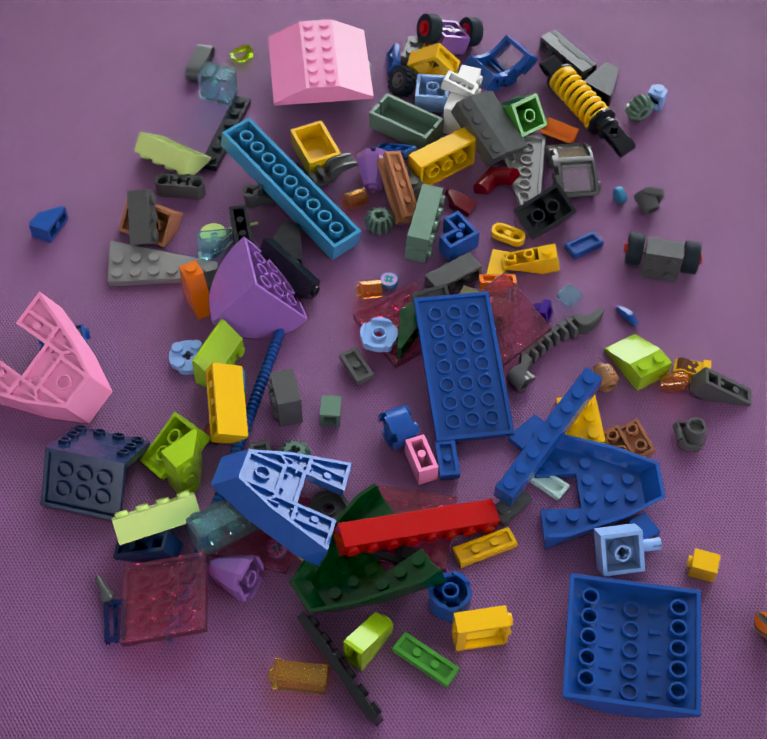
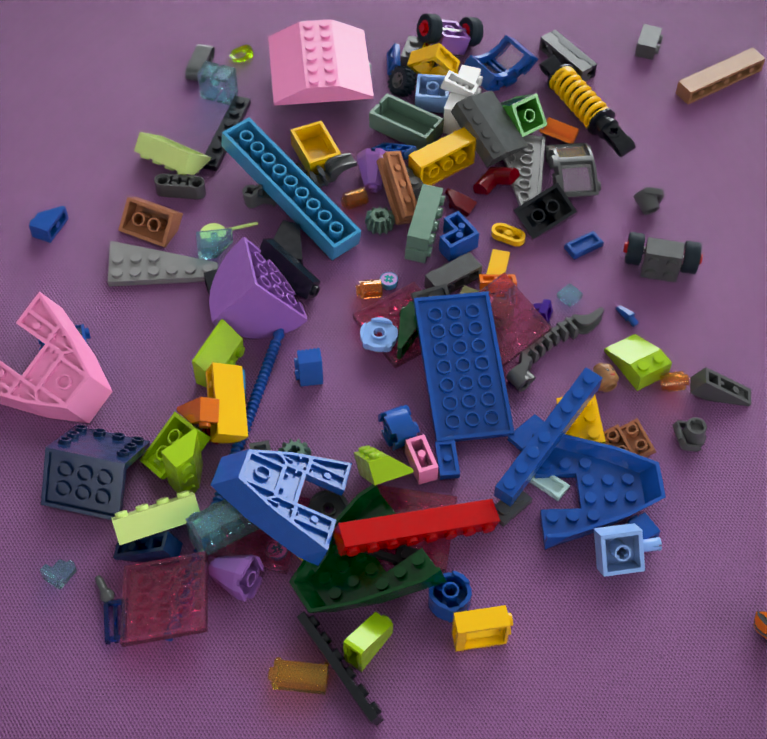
dark grey brick [127,189,159,246] -> none
light blue plate [169,340,203,375] -> none
orange slope [179,260,211,320] -> none
black brick [229,205,254,245] -> none
dark grey brick [267,368,303,427] -> none
sand green brick [320,395,342,427] -> none
dark grey plate [339,347,374,386] -> none
bright green plate [392,632,460,688] -> none
yellow tile [452,526,518,568] -> none
yellow slope [502,243,561,274] -> none
blue slope [562,573,701,719] -> none
slope [584,61,619,107] -> none
dark azure tile [612,186,627,204] -> none
sand green gear [625,94,654,122] -> none
light blue brick [647,84,668,112] -> none
leg [673,357,712,382] -> none
yellow brick [686,548,721,583] -> none
none -> clear light blue panel [40,559,77,590]
none -> orange slope [177,397,219,428]
none -> blue brick [294,348,323,387]
none -> lime slope [354,445,414,485]
none -> brick [635,24,664,60]
none -> brick [676,48,766,105]

